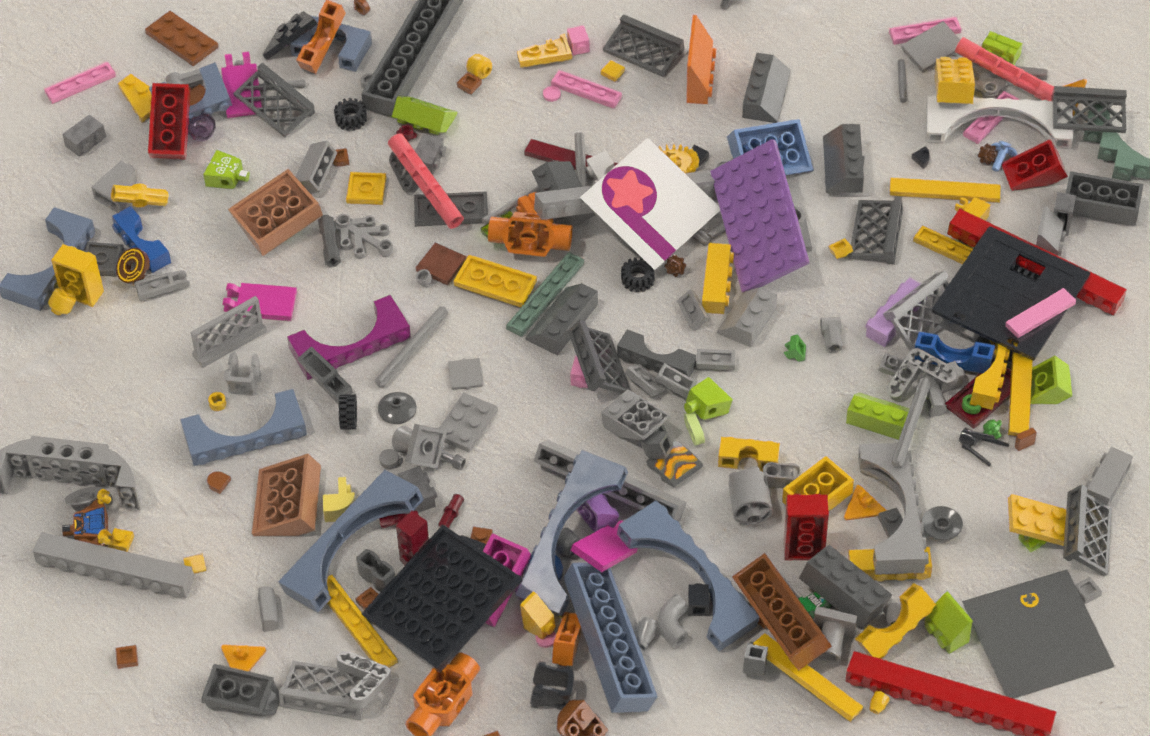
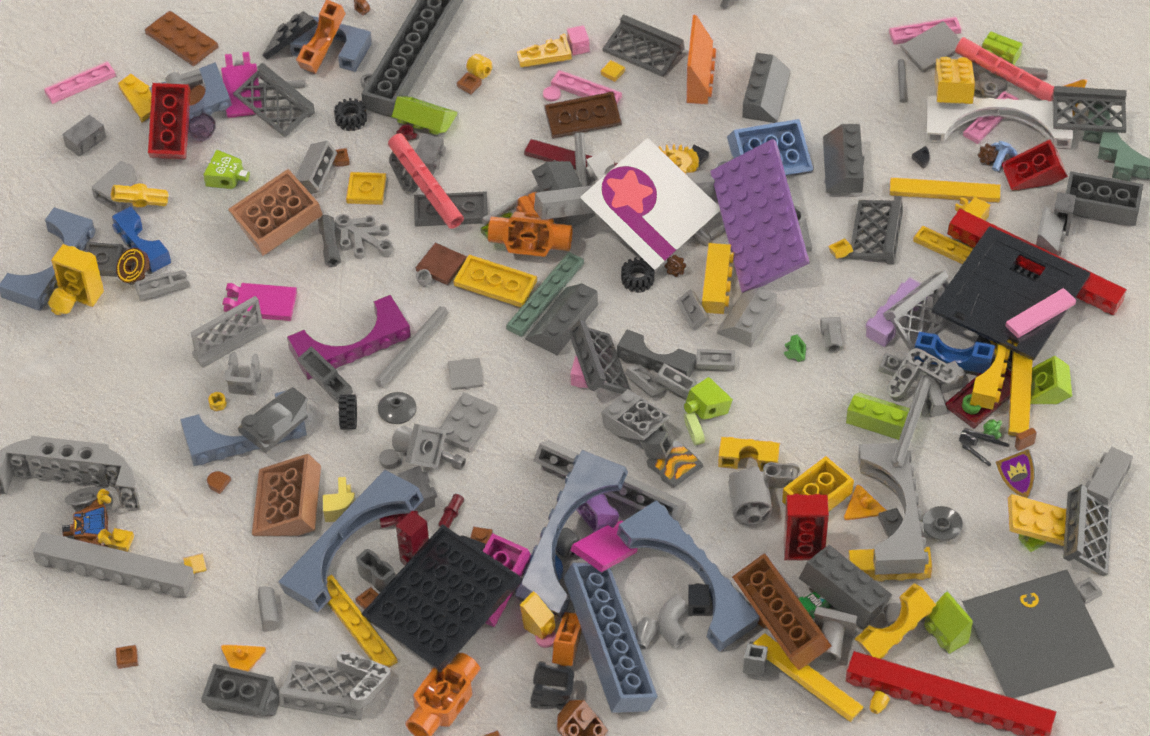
none -> dark grey slope [238,387,308,453]
none -> reddish brown plate [544,91,622,139]
none -> shield [996,449,1035,498]

